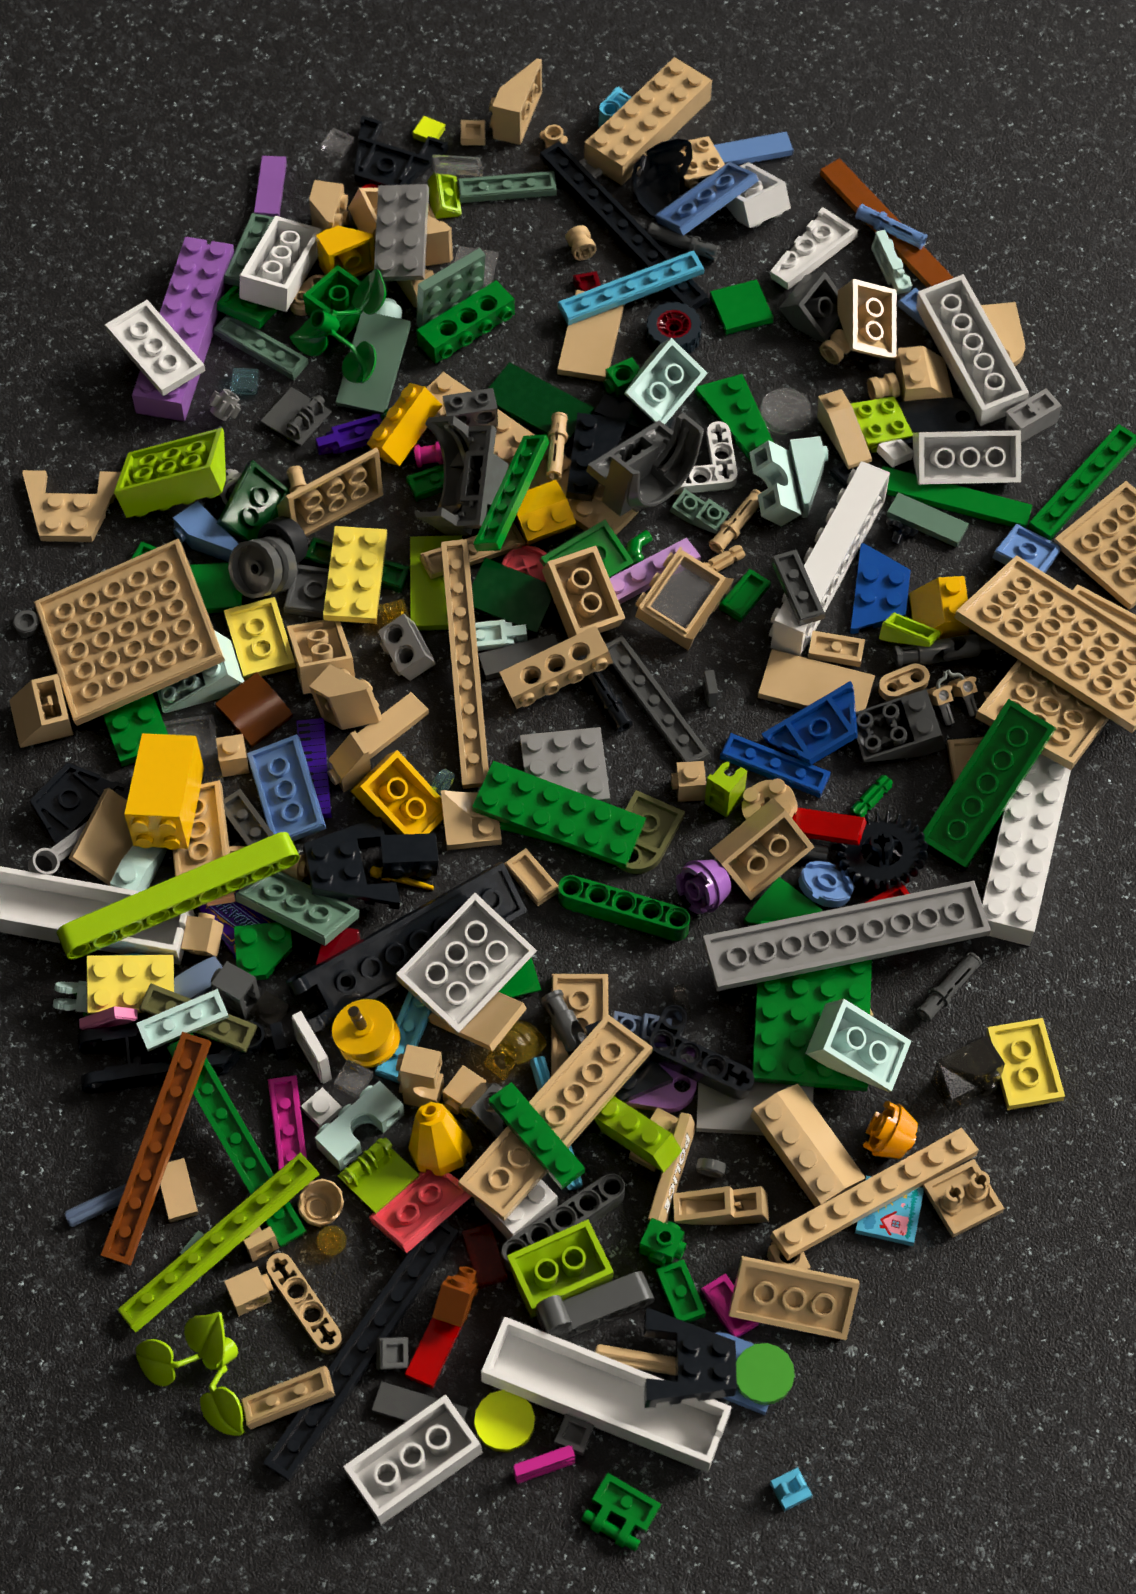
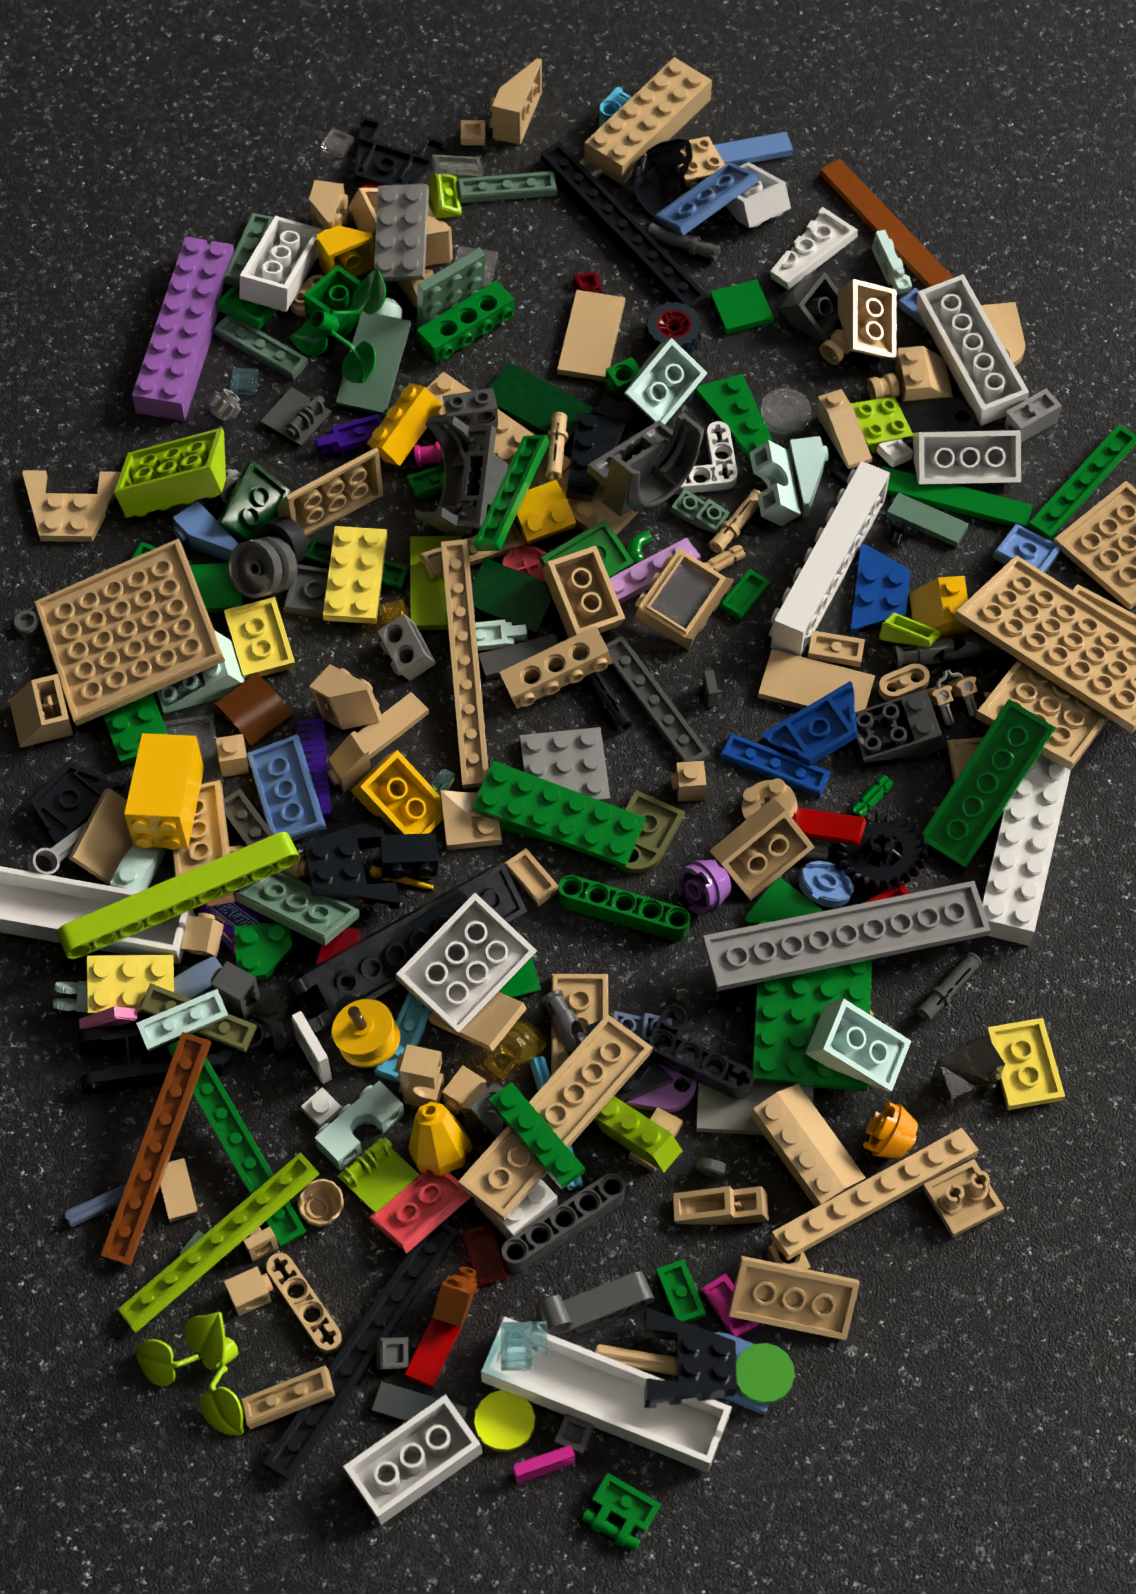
white plate [105,300,205,396] -> none
medium lavender tile [254,156,287,217] -> none
dark pink tile [268,1075,307,1170] -> none
tan pin [286,466,307,493] -> none
tan slope [287,620,355,694] -> none
clear yellow tile [317,1225,346,1256] -> none
clear plate [334,1059,373,1099] -> none
neon yellow tile [413,116,445,143] -> none
lime slope [507,1219,614,1318] -> none
tan plate [540,125,568,148] -> none
medium azure tile [558,250,704,326] -> none
tan wheel [566,225,596,260] -> none
green brick [639,1218,687,1266] -> none
tan tile [648,1112,696,1222] -> none
lime hinge [705,762,747,818] -> none
medium azure tile [770,1468,812,1511] -> none
dark grey tile [771,549,825,626] -> none
medium blue pin [855,204,928,250] -> none
medium azure tile [855,1176,924,1246] -> none
none -> clear light blue brick [501,1321,547,1371]

